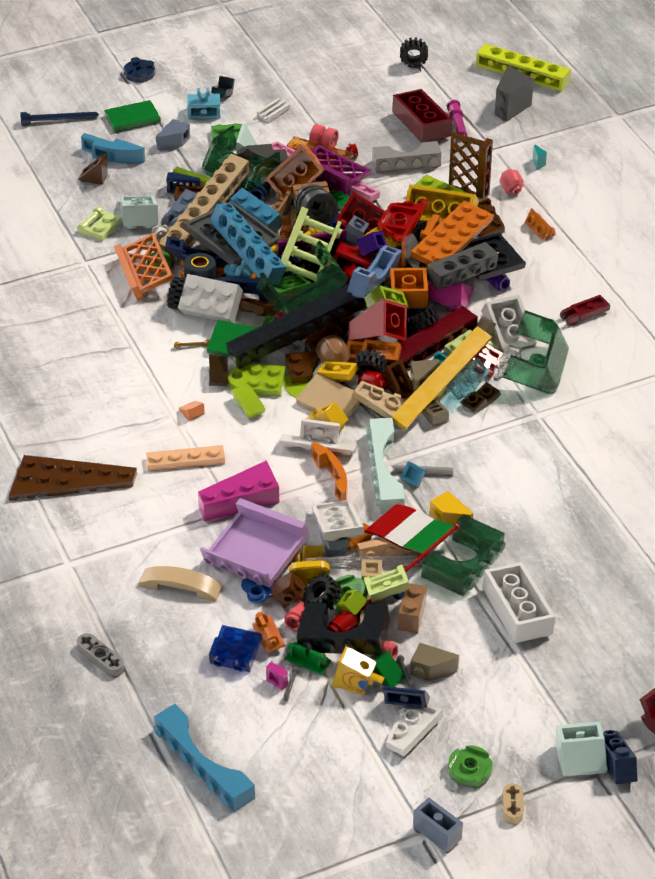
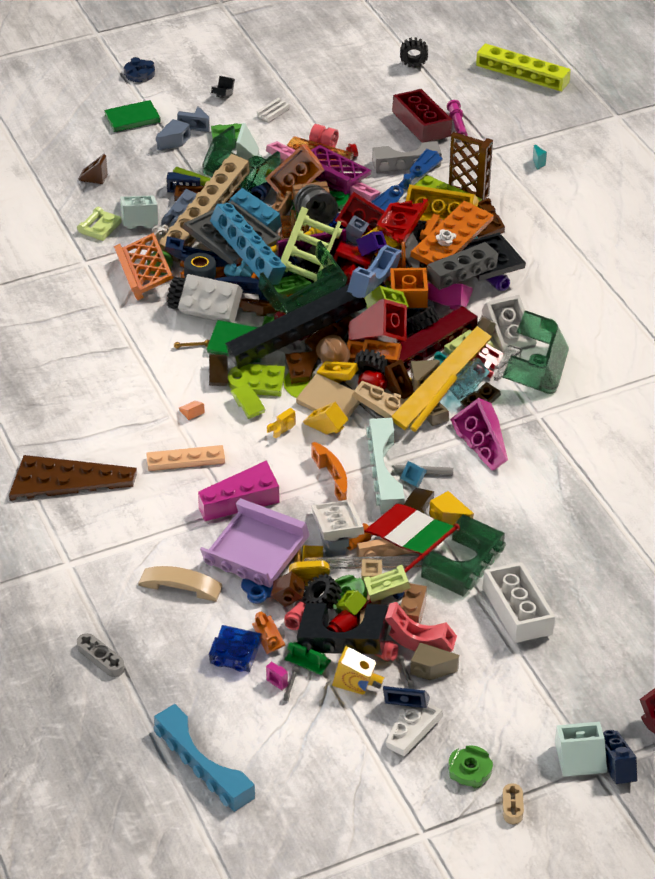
dark blue piece [20,111,99,125] -> none
dark azure slope [81,133,145,163] -> none
medium azure brick [187,88,220,119] -> none
dark grey slope [237,144,288,167] -> none
white bracket [279,418,357,455] -> none
green slope [369,651,405,687] -> none
sand blue brick [413,797,463,852] -> none
dark grey slope [495,66,534,121] -> none
coral head [500,169,524,194] -> none
orange hinge [524,208,556,241] -> none
dark red hinge [559,295,611,326] -> none
none -> sand blue slope [177,106,210,132]
none -> yellow plate [267,408,296,438]
none -> blue piece [371,148,443,211]
none -> coral arch [385,602,457,652]
none -> dark brown slope [404,488,434,514]
none -> yellow bar [410,374,458,432]
none -> white plate [436,229,456,246]
none -> dark pink wedge [450,398,508,471]

